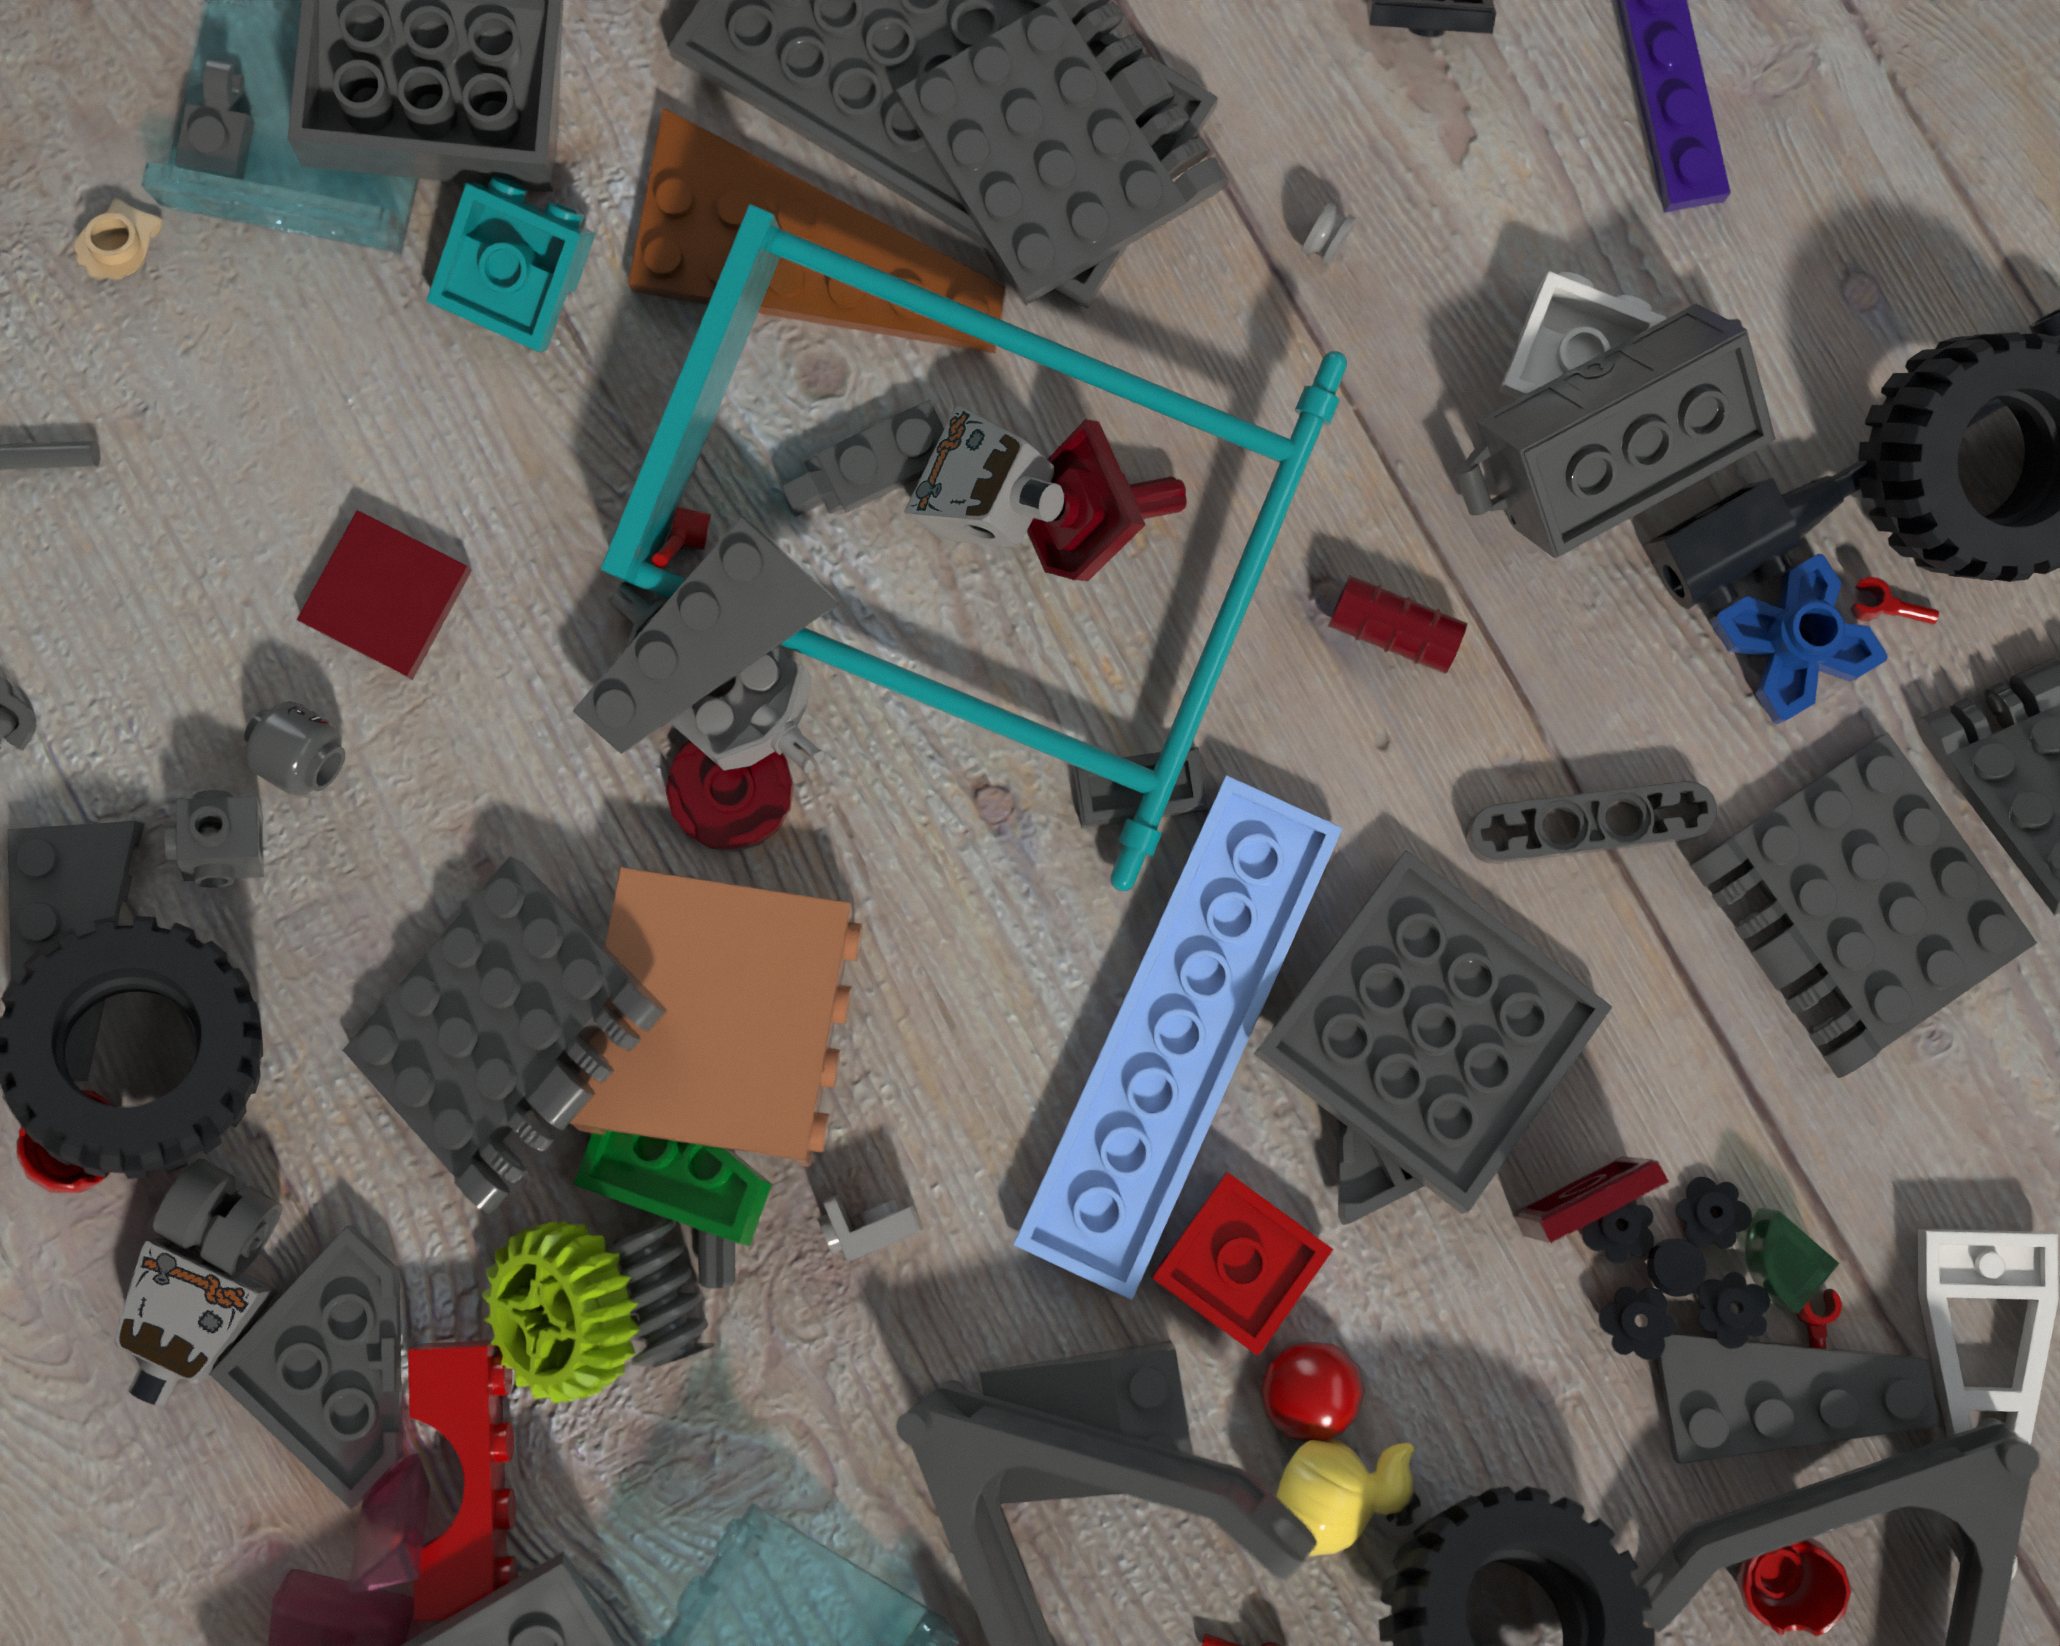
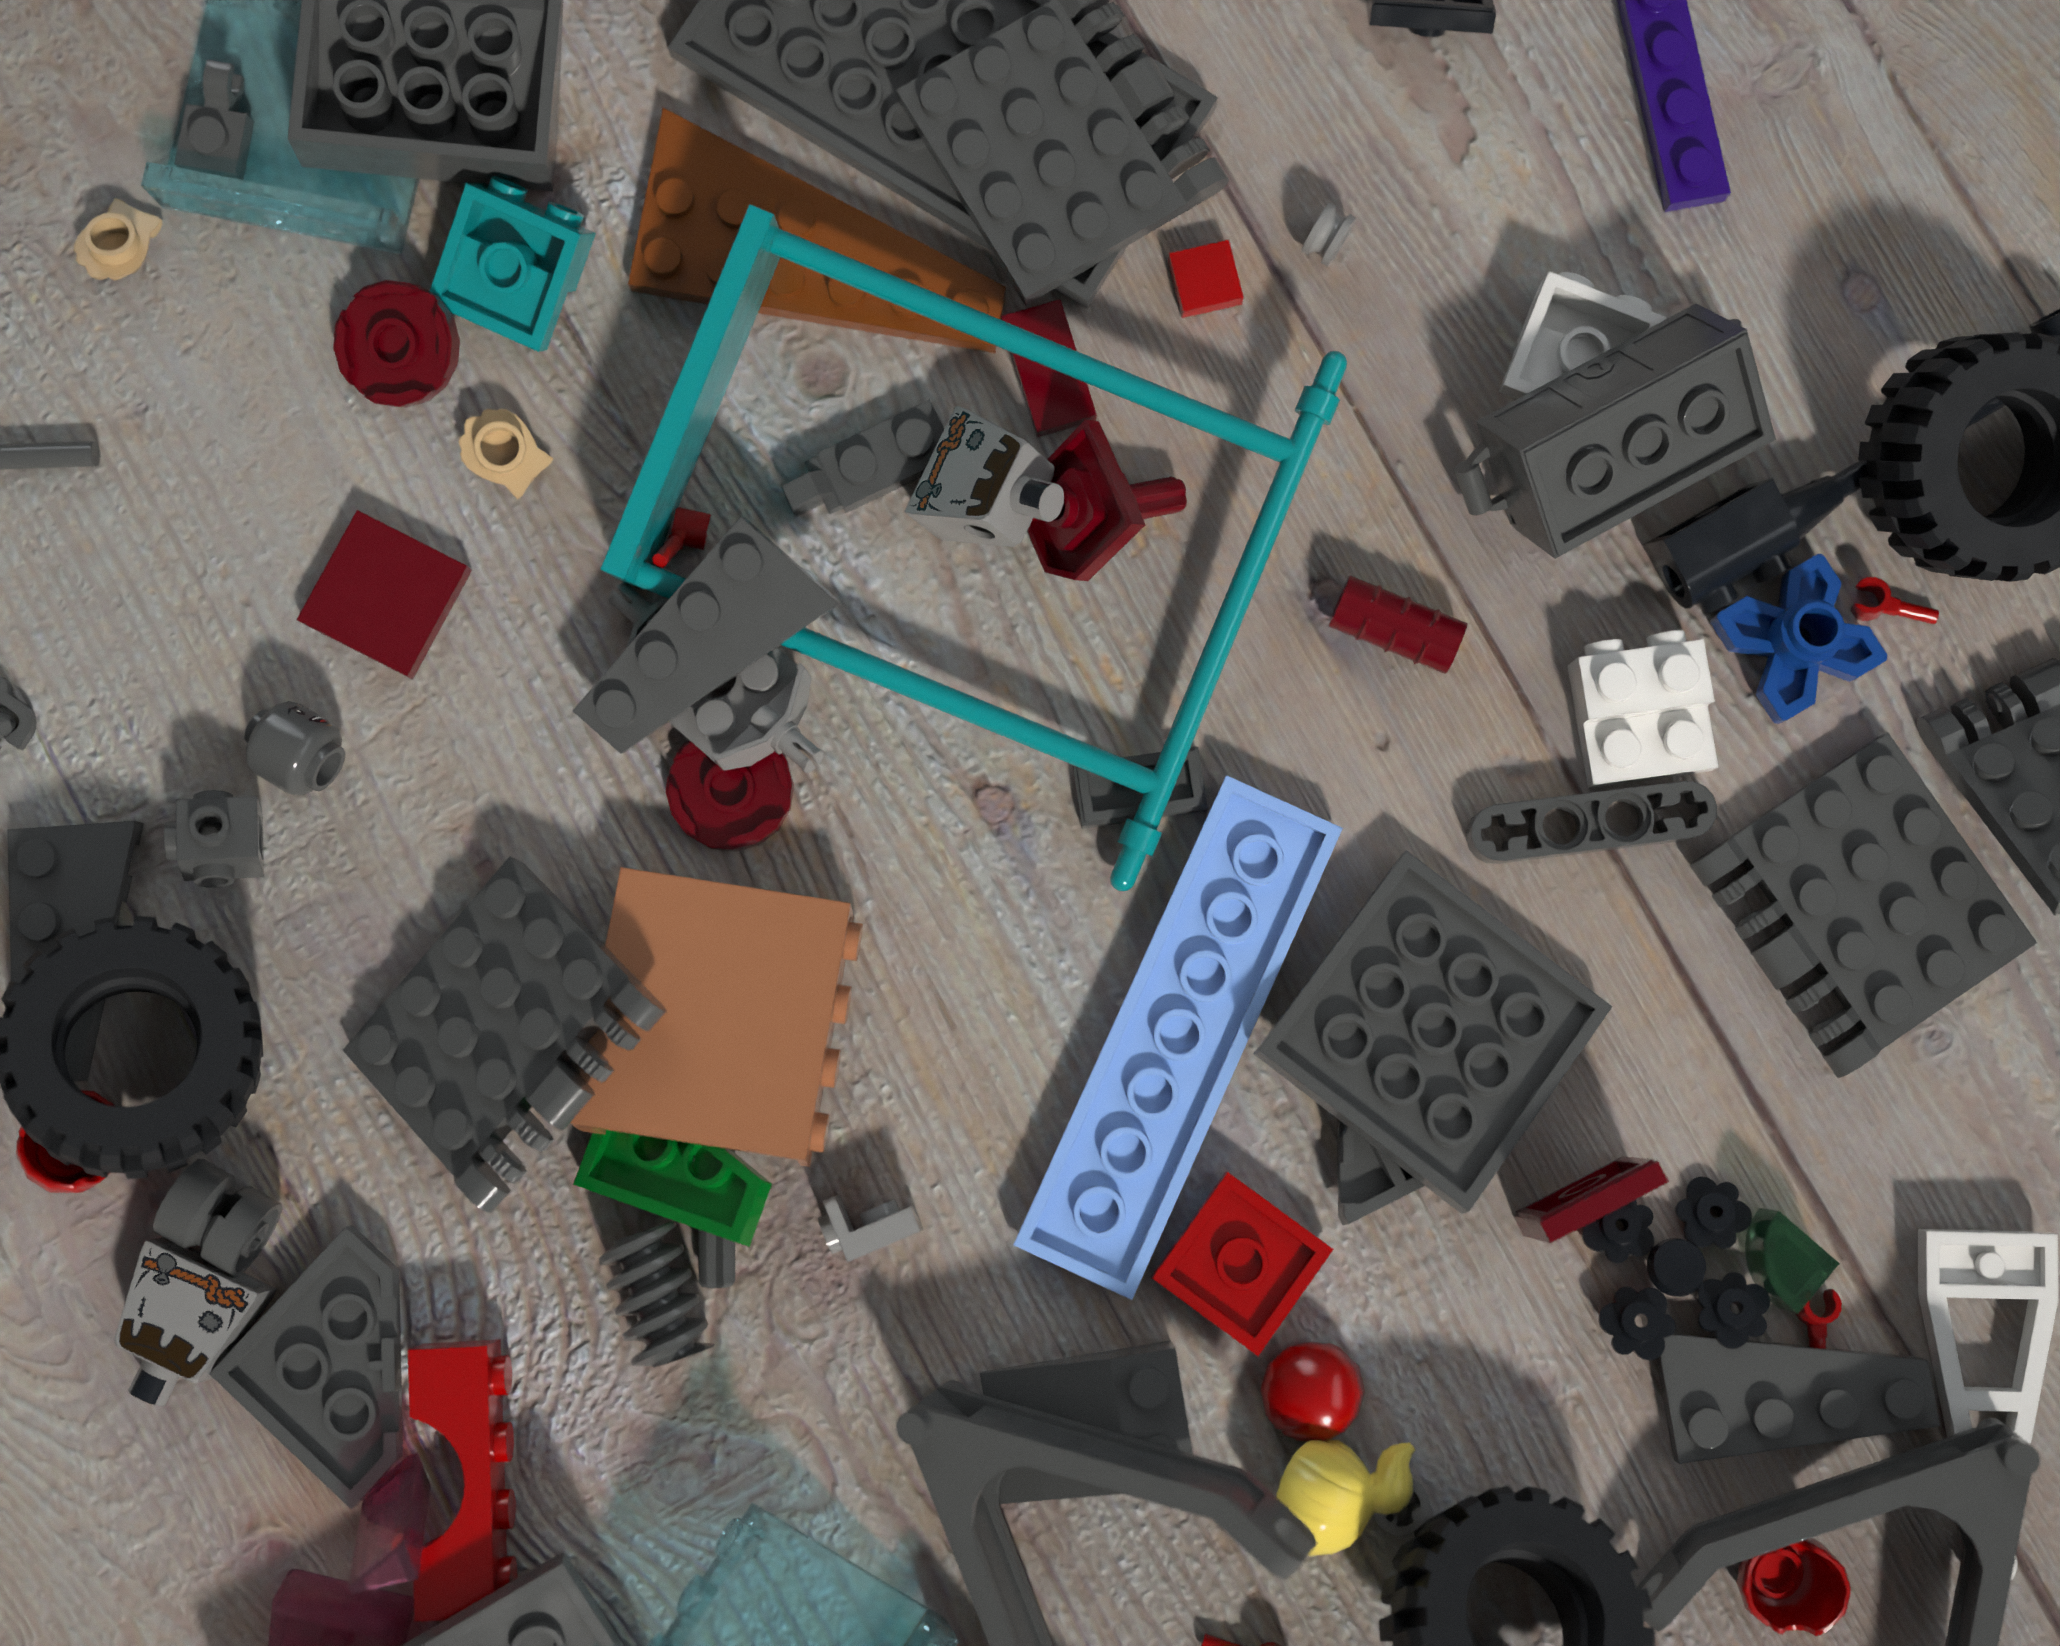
lime gear [481,1221,640,1404] -> none
none -> dark red tile [333,280,460,408]
none -> tan animal [458,409,553,499]
none -> dark red tile [1001,299,1097,438]
none -> red tile [1168,239,1244,318]
none -> white plate [1567,630,1719,788]

